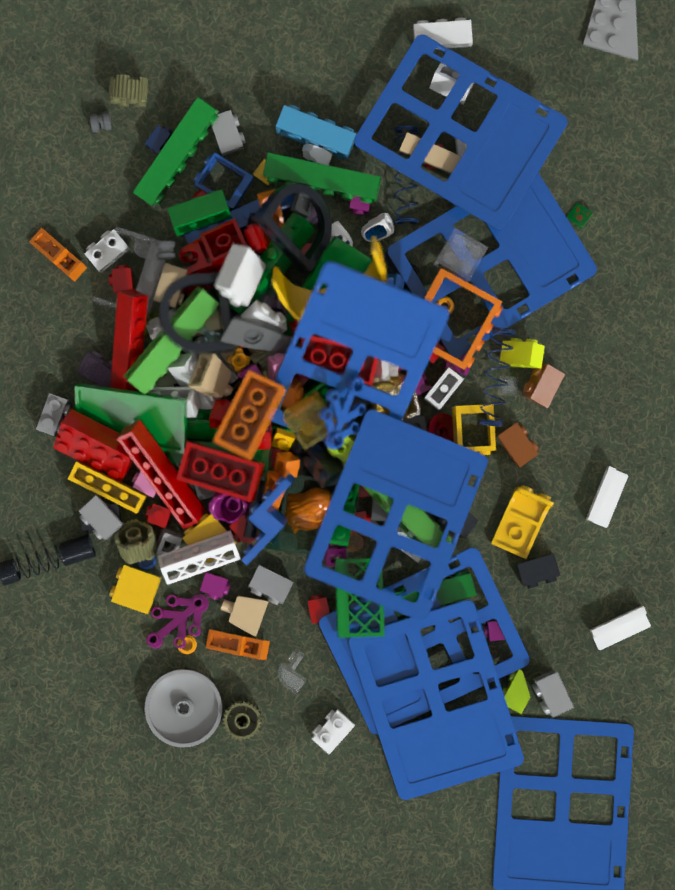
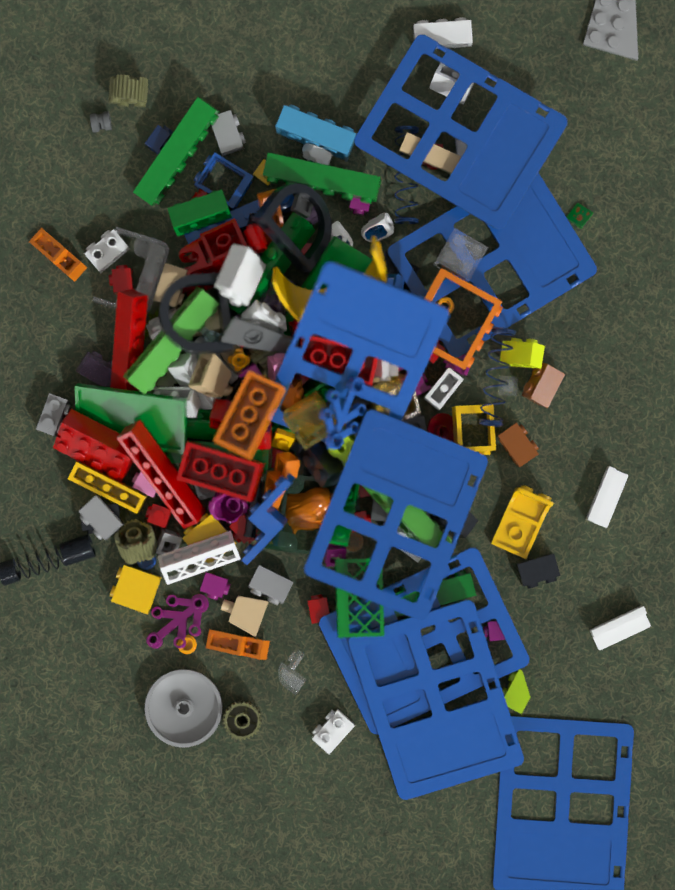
dark grey wheel [156,241,176,259] -> none
light grey brick [532,670,574,717] -> none

